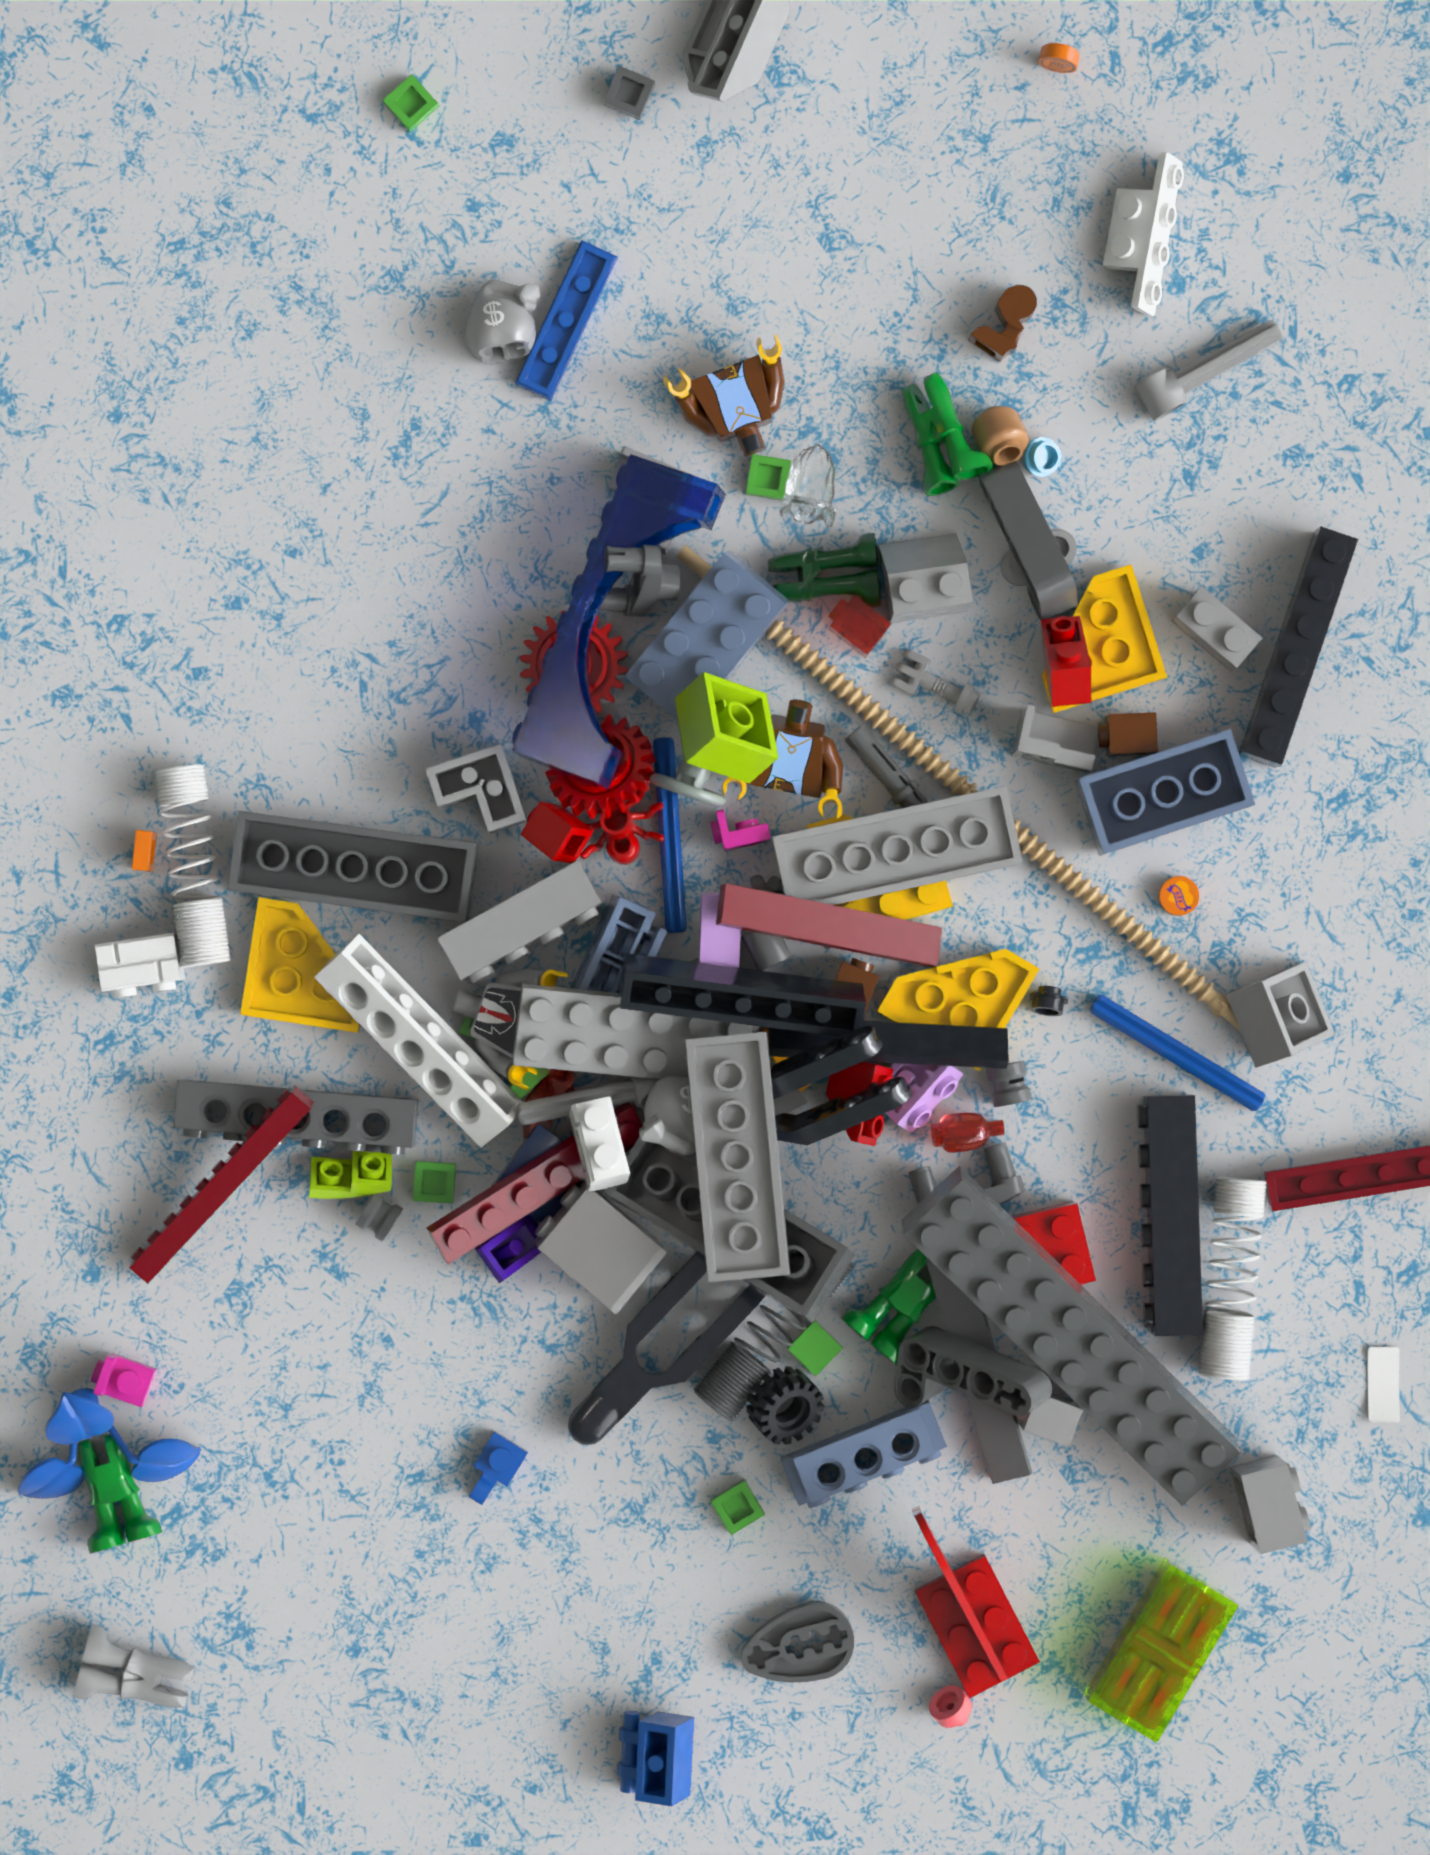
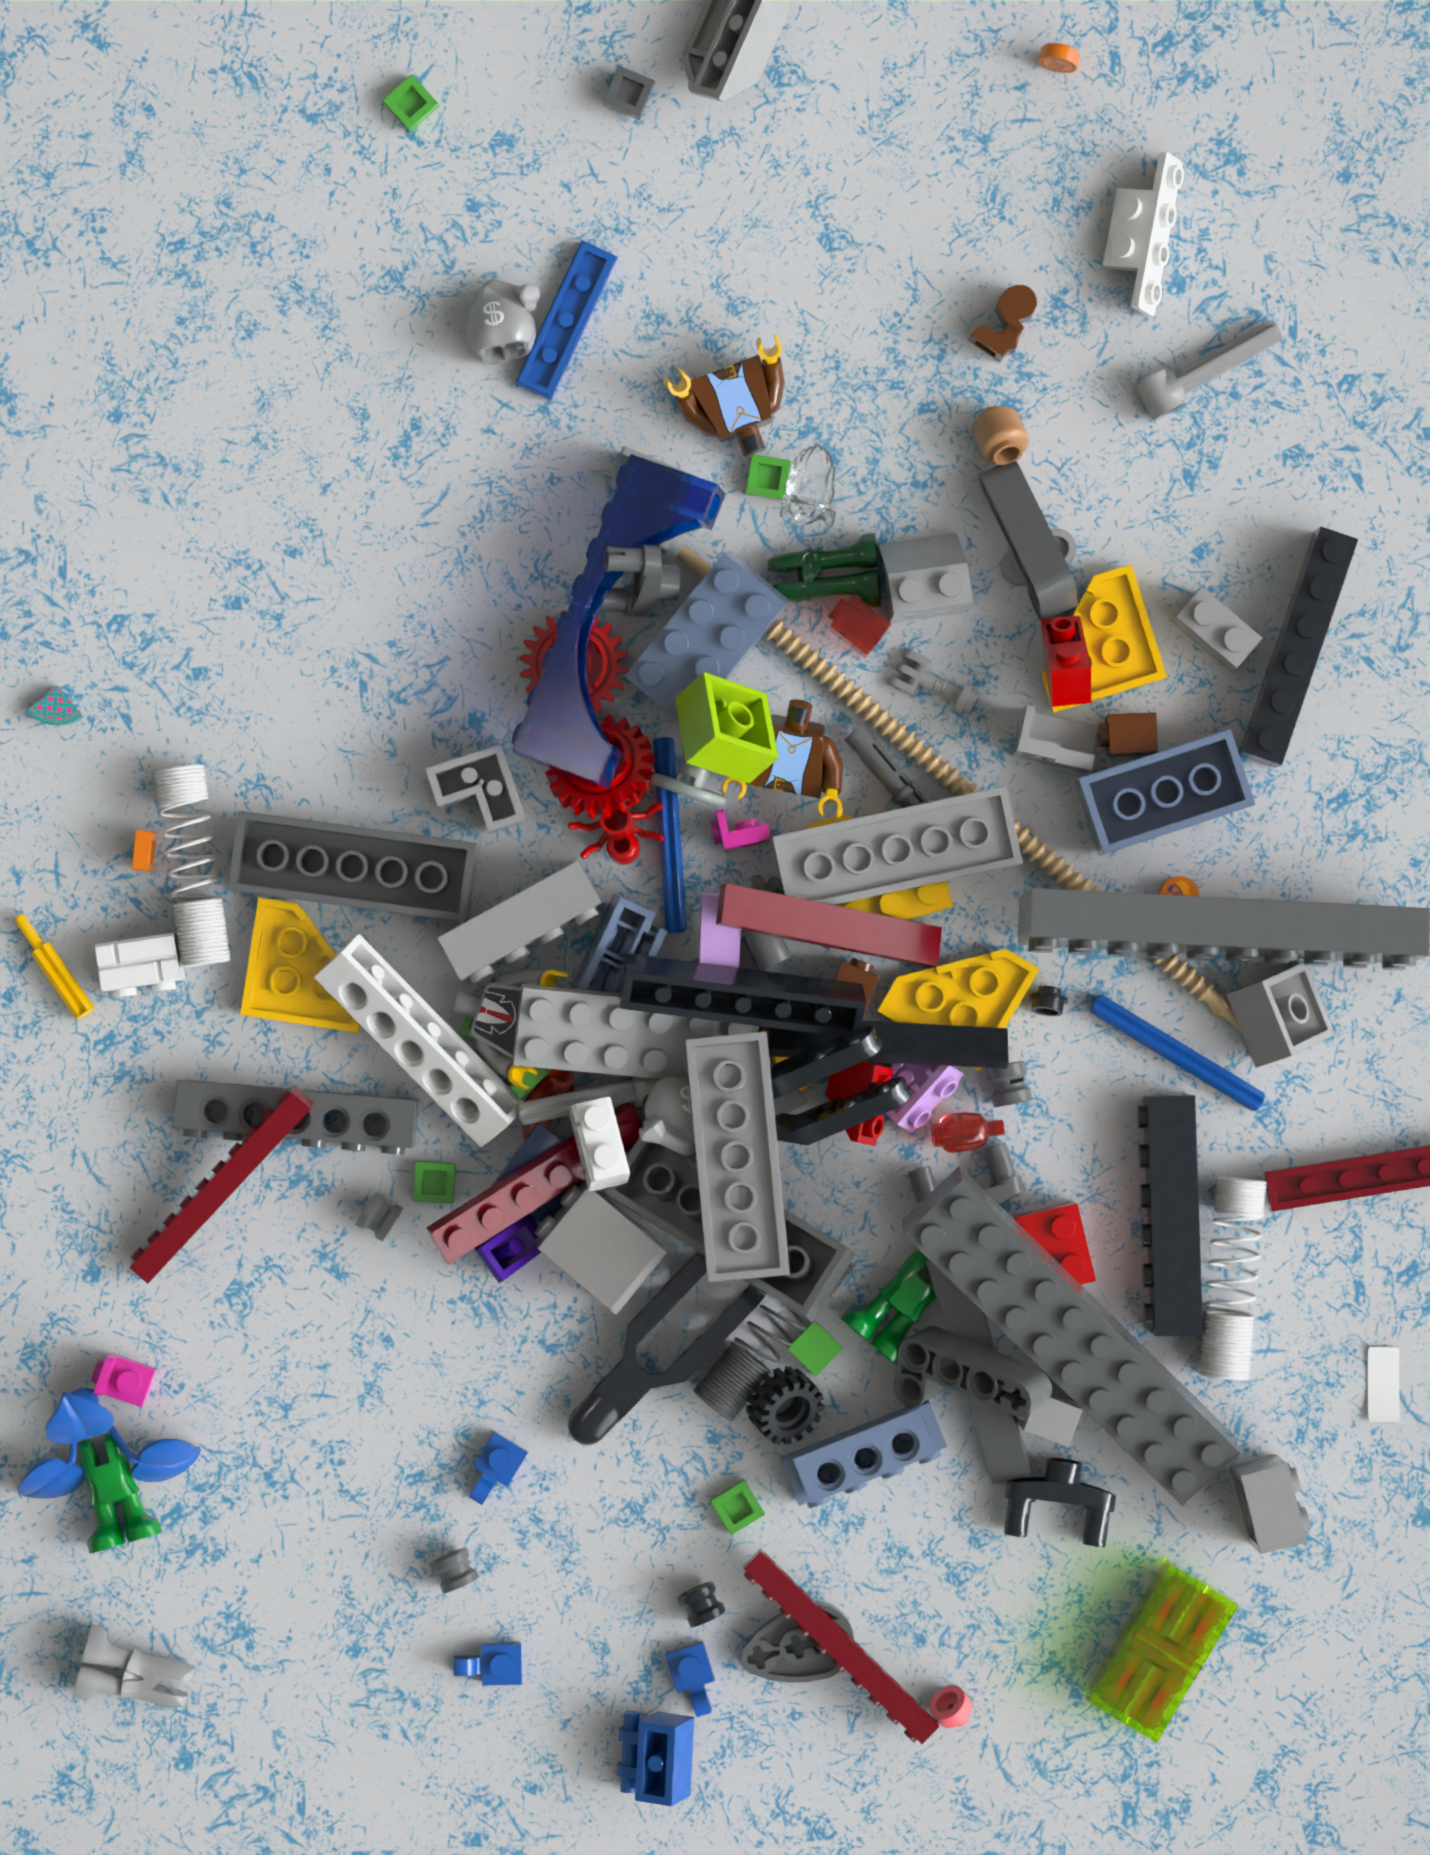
lime slope [309,1151,392,1199] -> none
red brick [520,801,594,864] -> none
green piece [902,372,993,496] -> none
red piece [912,1506,1040,1698] -> none
medium azure plate [1023,437,1061,477] -> none
none -> yellow axle [14,914,95,1021]
none -> teal tile [26,686,84,725]
none -> dark grey wheel [430,1547,479,1593]
none -> blue plate [454,1642,522,1686]
none -> blue plate [665,1641,715,1717]
none -> black wheel [677,1581,726,1628]
none -> dark red piece [743,1548,939,1744]
none -> black connector [1004,1457,1116,1547]
none -> dark grey brick [1018,888,1430,970]

